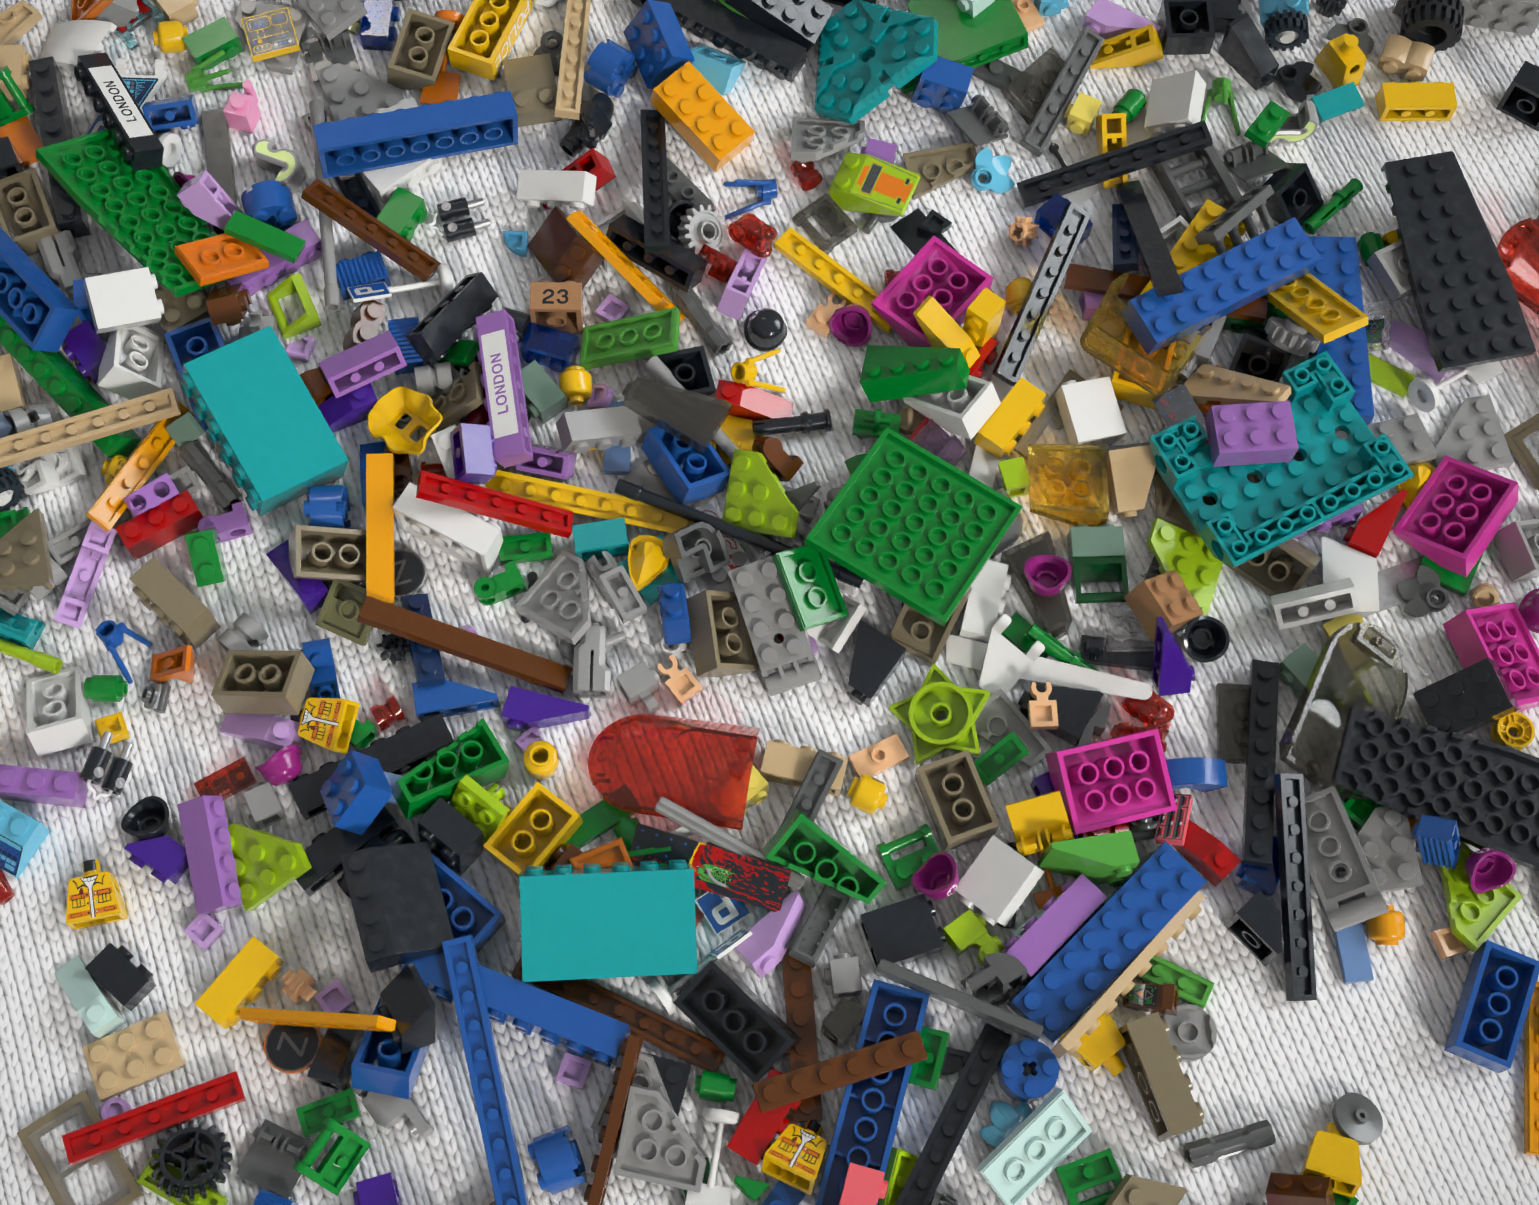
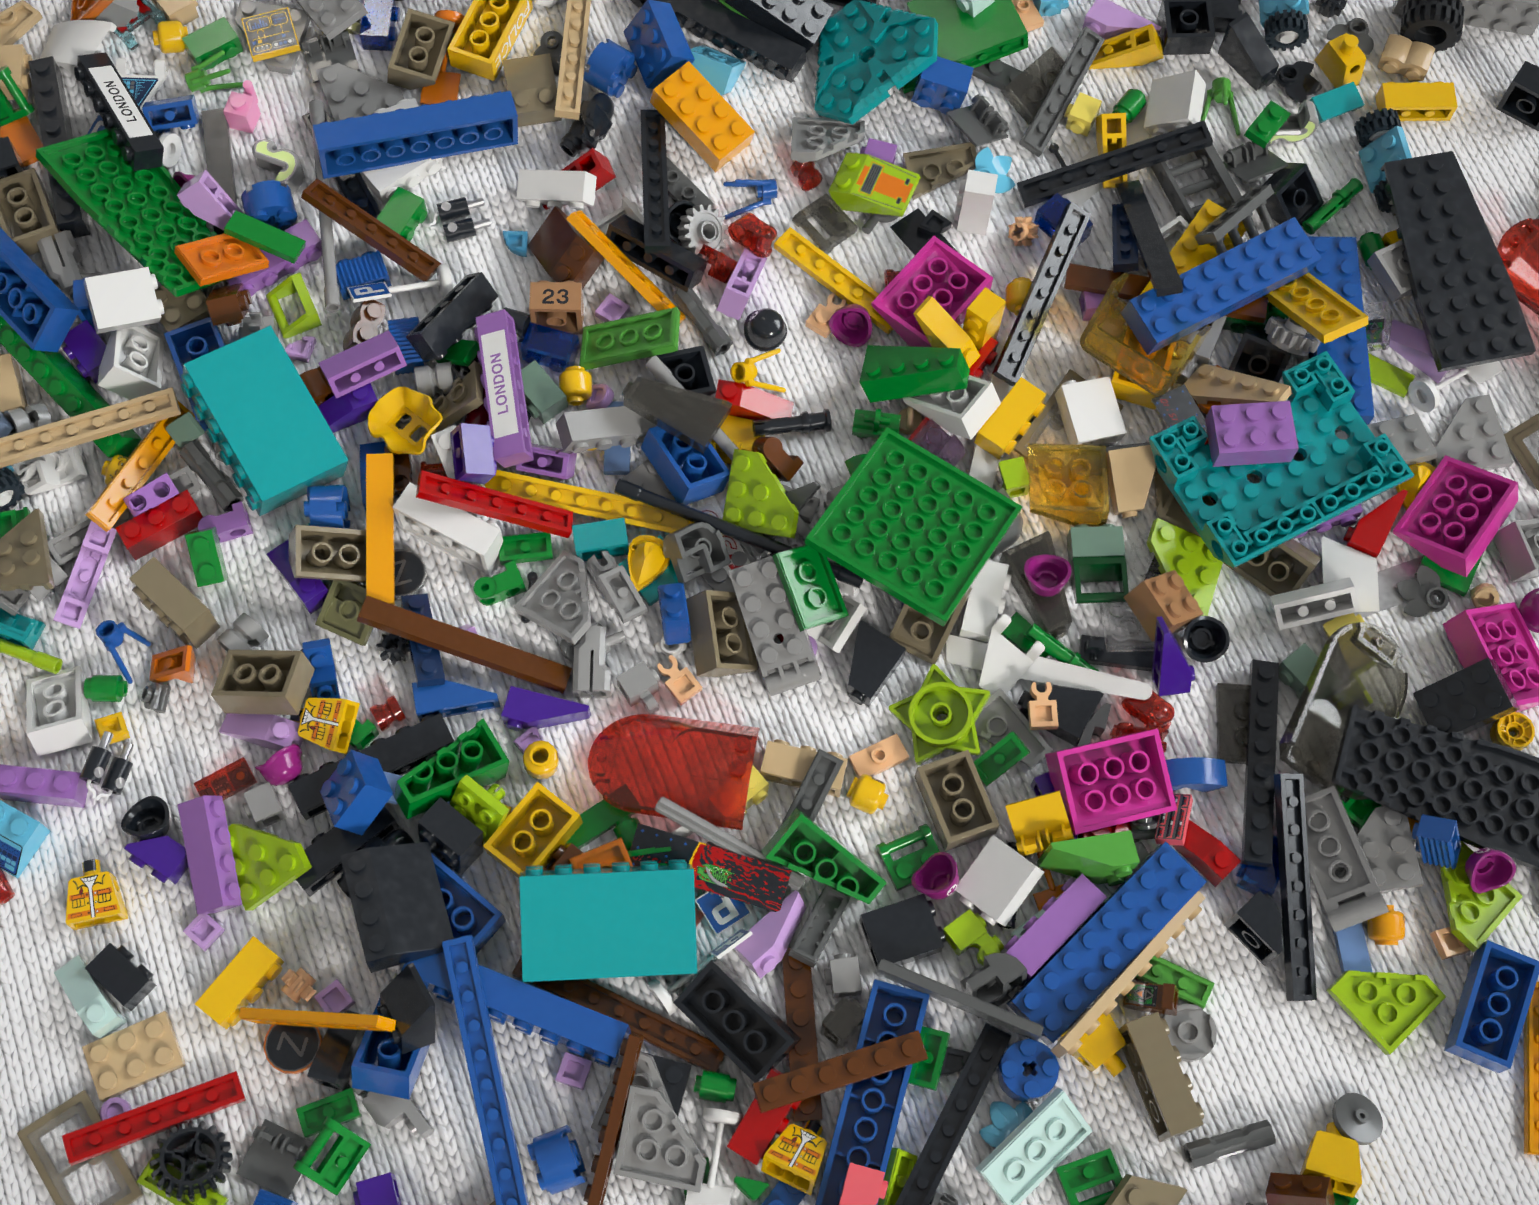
none -> white brick [954,170,998,236]
none -> lime plate [1326,970,1446,1055]
none -> plate [1354,108,1412,213]

